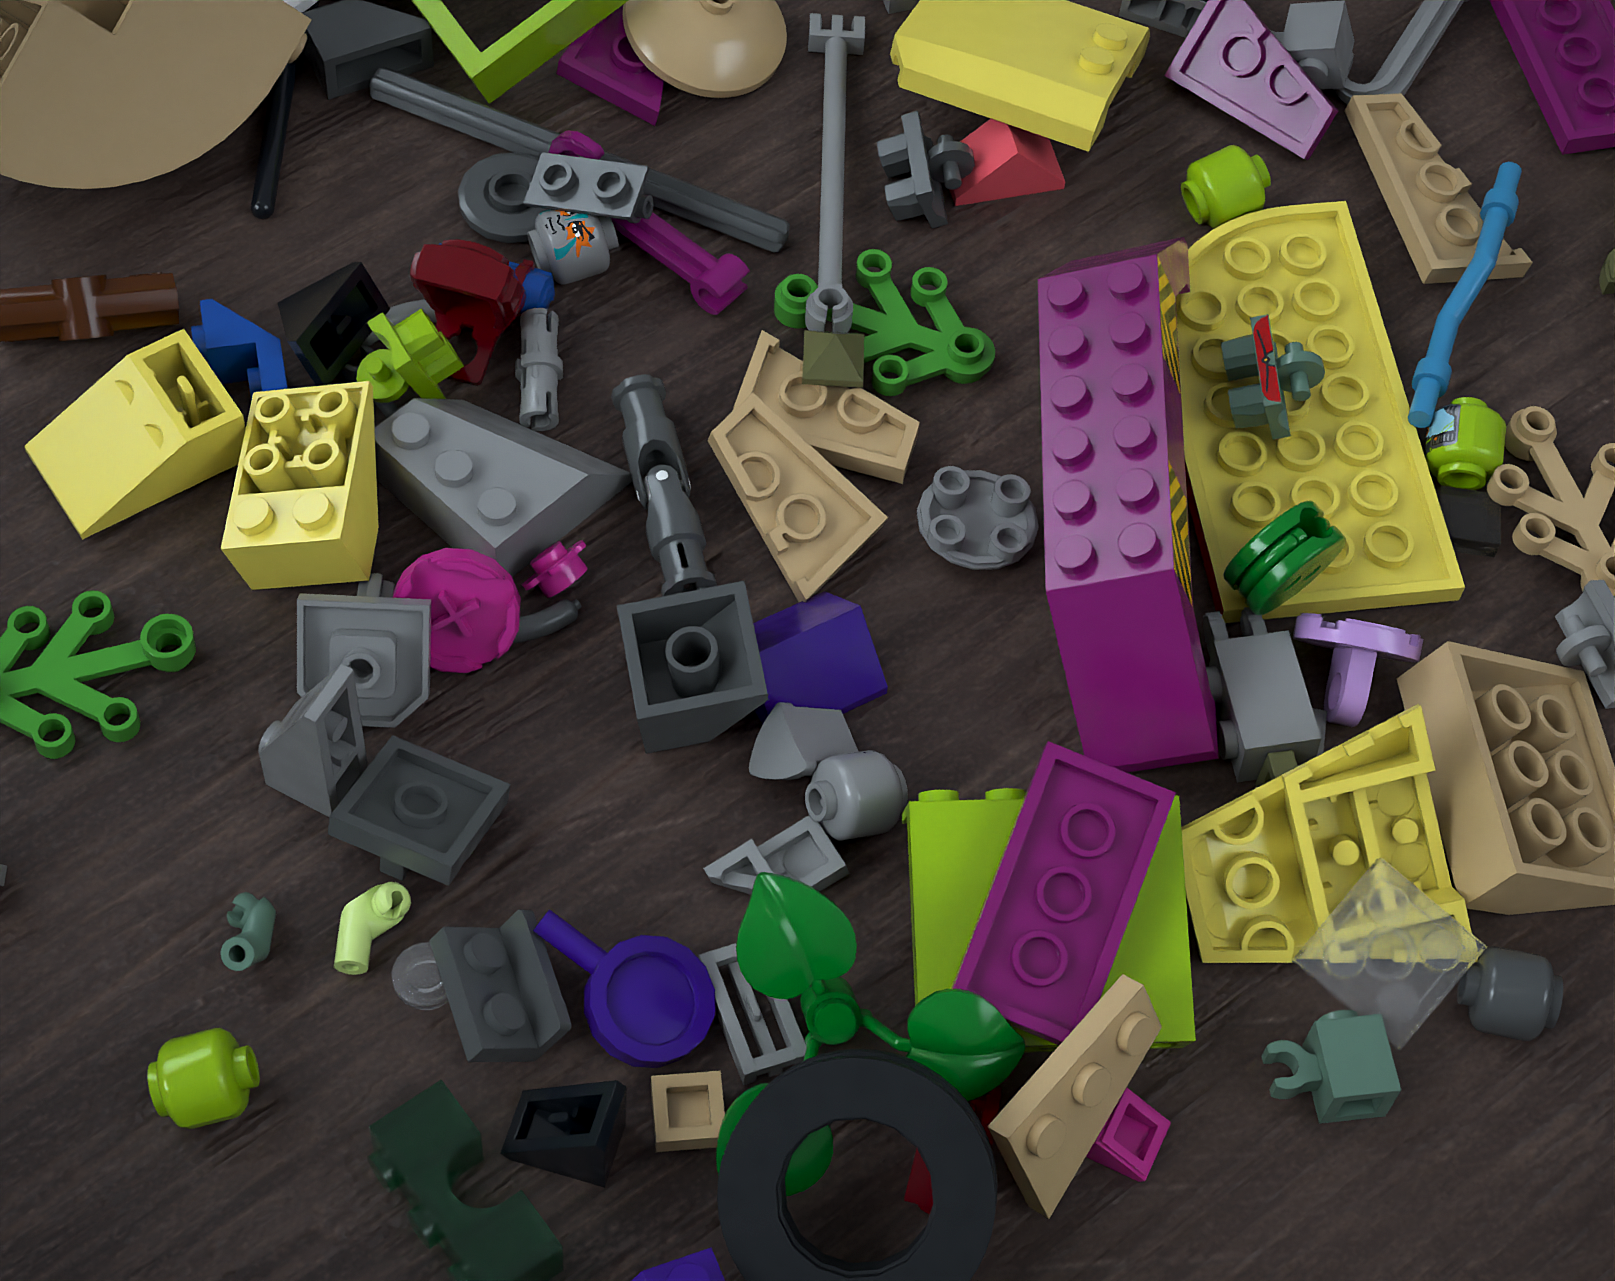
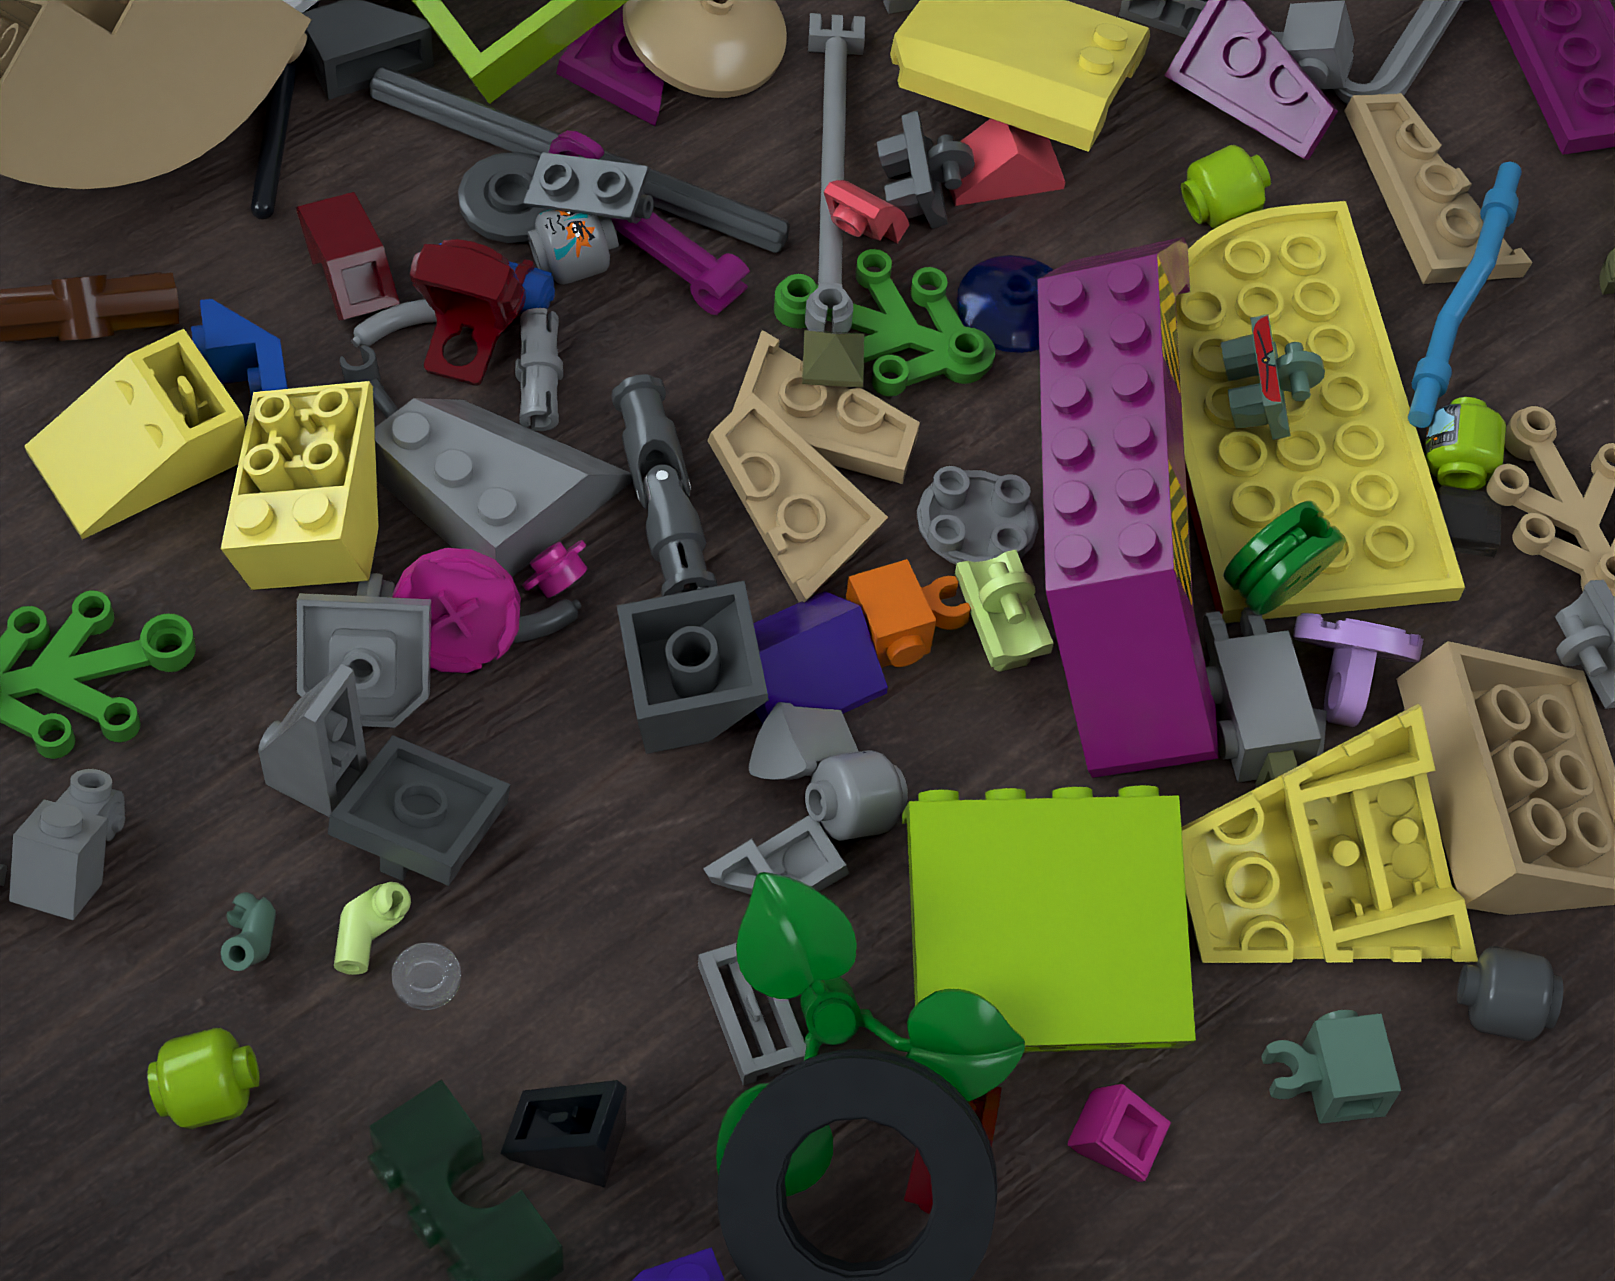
black slope [278,262,390,386] -> none
lime hips [356,308,464,403] -> none
dark grey bracket [429,909,571,1063] -> none
dark purple piece [533,909,715,1068] -> none
tan plate [651,1071,725,1152] -> none
magenta plate [951,741,1176,1045] -> none
tan wing [987,974,1162,1219] -> none
clear plate [1292,858,1487,1051] -> none
none -> light grey brick [9,769,125,920]
none -> dark red slope [296,192,400,321]
none -> coral slope [824,180,910,244]
none -> orange brick [846,559,971,668]
none -> yellowish green hips [955,550,1054,672]
none -> clear blue dish [956,255,1053,353]

